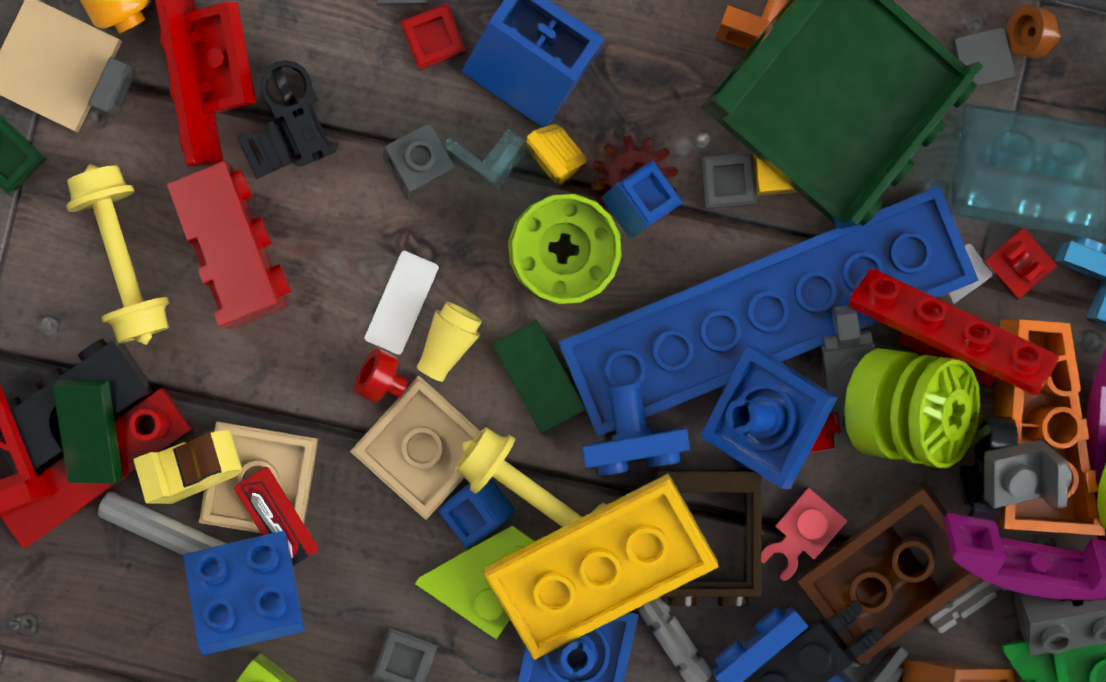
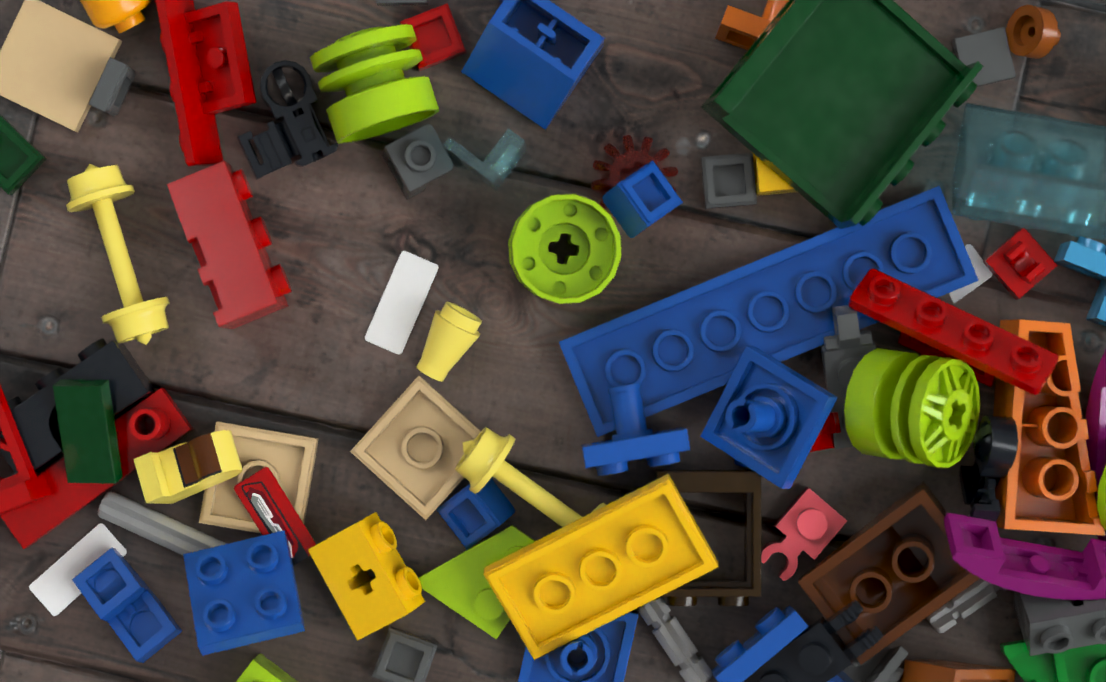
red tile [354,347,408,403] -> none
dark green tile [492,319,586,434] -> none
yellow slope [526,124,587,186] -> none
dark grey bracket [984,439,1072,509] -> none
none -> white sticker [29,523,127,616]
none -> blue slope [72,547,182,663]
none -> yellow brick [308,512,426,641]
none -> lime wheel [310,24,440,144]

